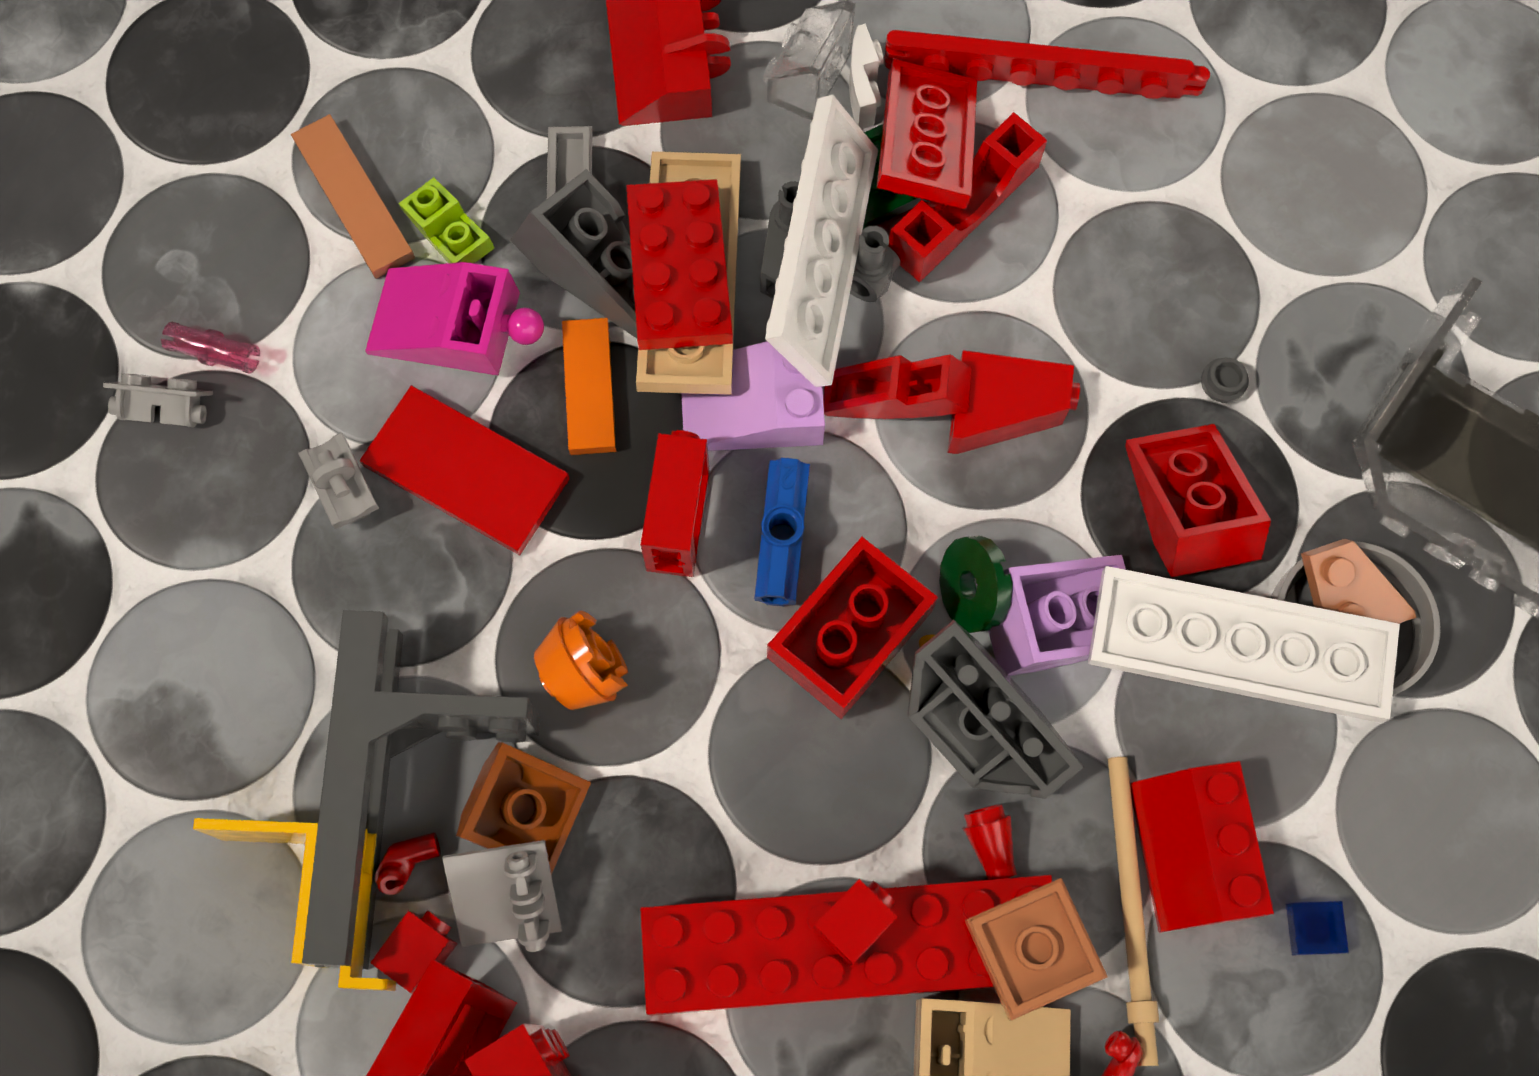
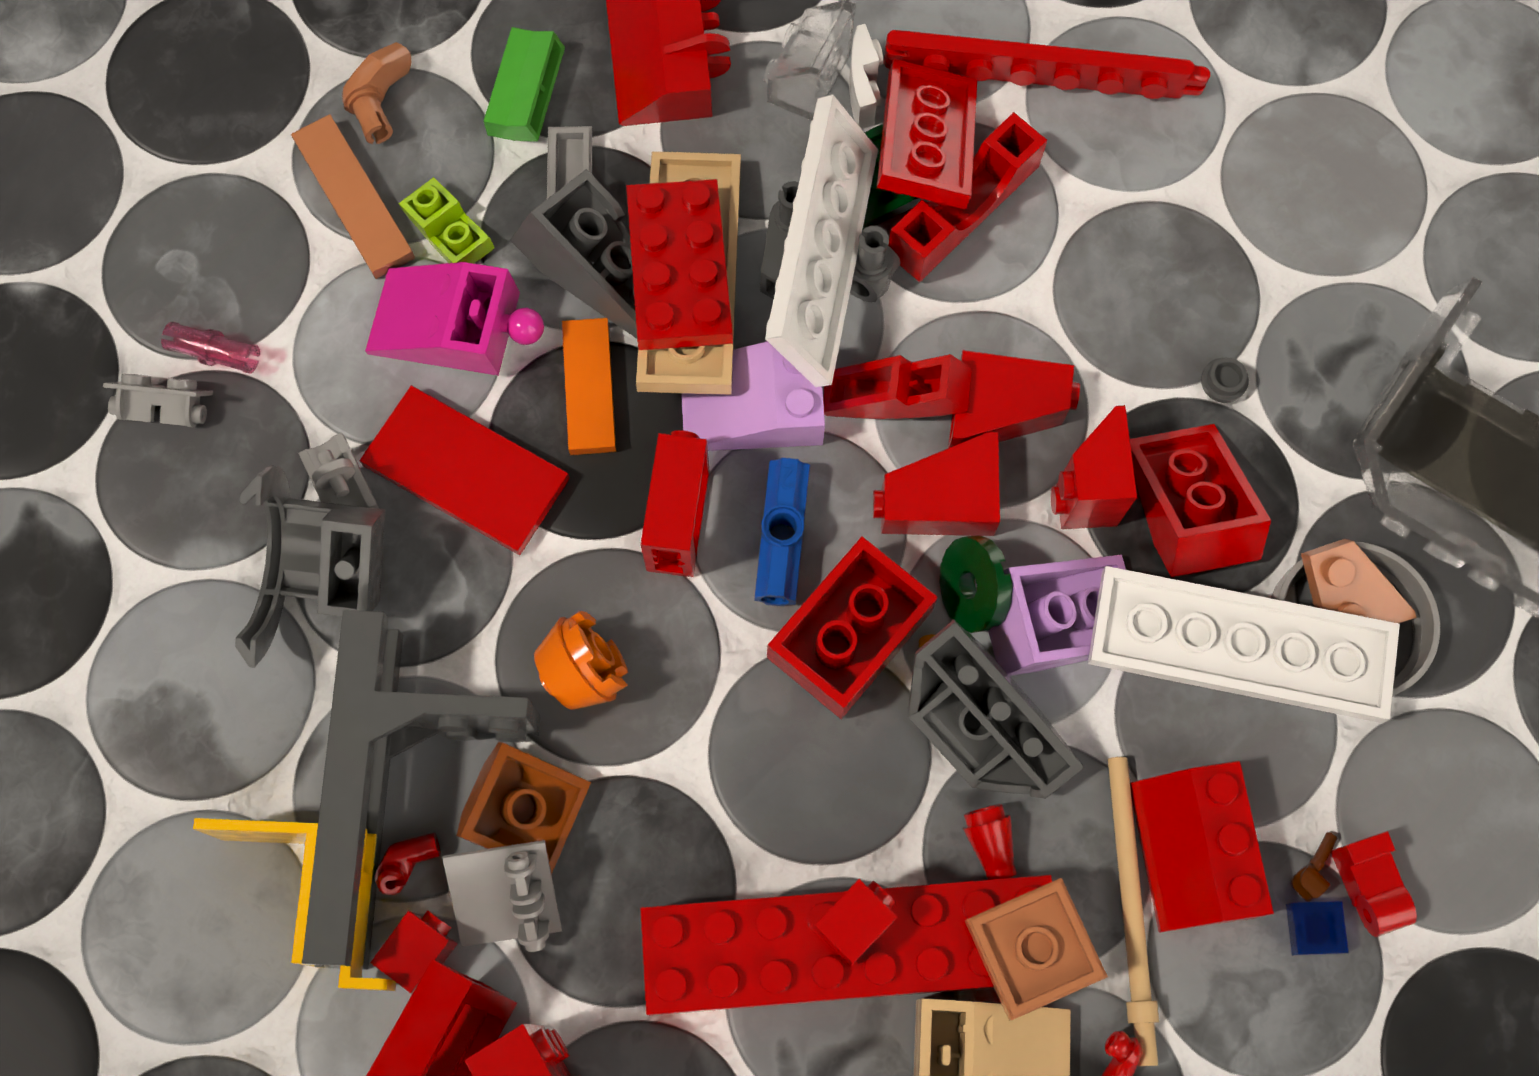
none -> dark grey piece [235,465,385,668]
none -> nougat arm [342,42,411,144]
none -> bright green piece [483,27,565,141]
none -> red slope [873,432,1000,536]
none -> red slope [1051,405,1137,529]
none -> reddish brown hand [1291,832,1338,902]
none -> red leg [1331,831,1417,937]

